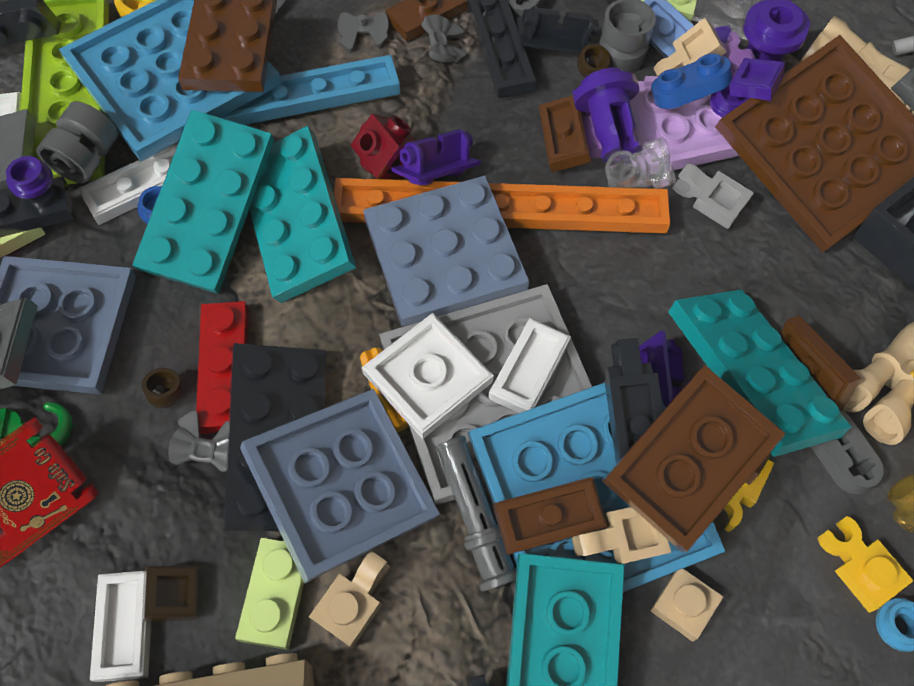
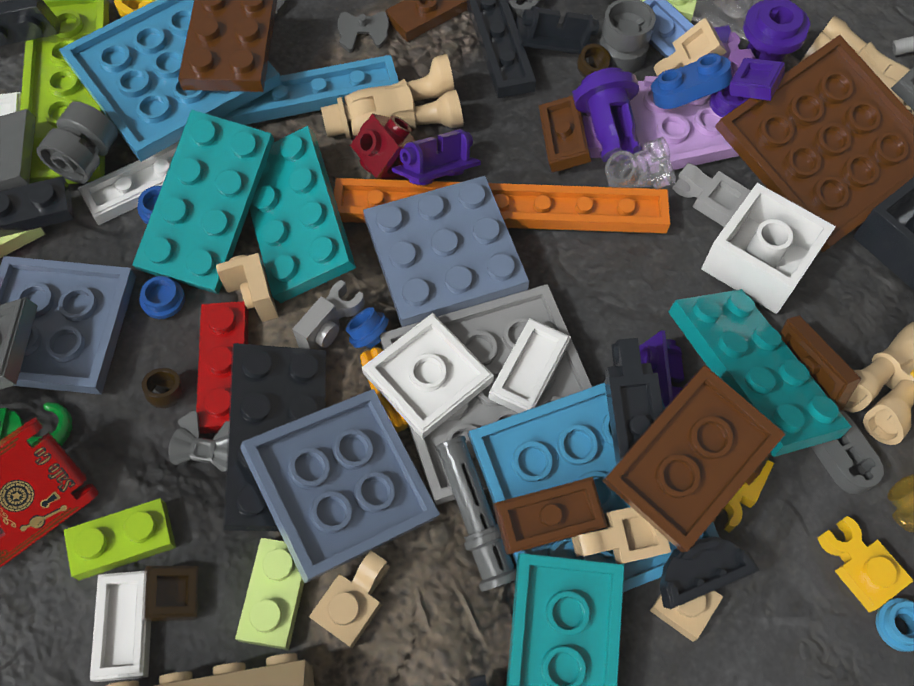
dark purple plate [6,156,53,199] -> none
dark grey piece [421,14,466,63] -> none
none -> lime plate [63,498,176,581]
none -> blue plate [139,276,185,319]
none -> tan bracket [216,253,279,322]
none -> light grey plate [292,280,365,350]
none -> tan piece [321,54,464,139]
none -> blue plate [346,307,389,348]
none -> black plate [660,536,760,609]
none -> white brick [701,183,836,314]

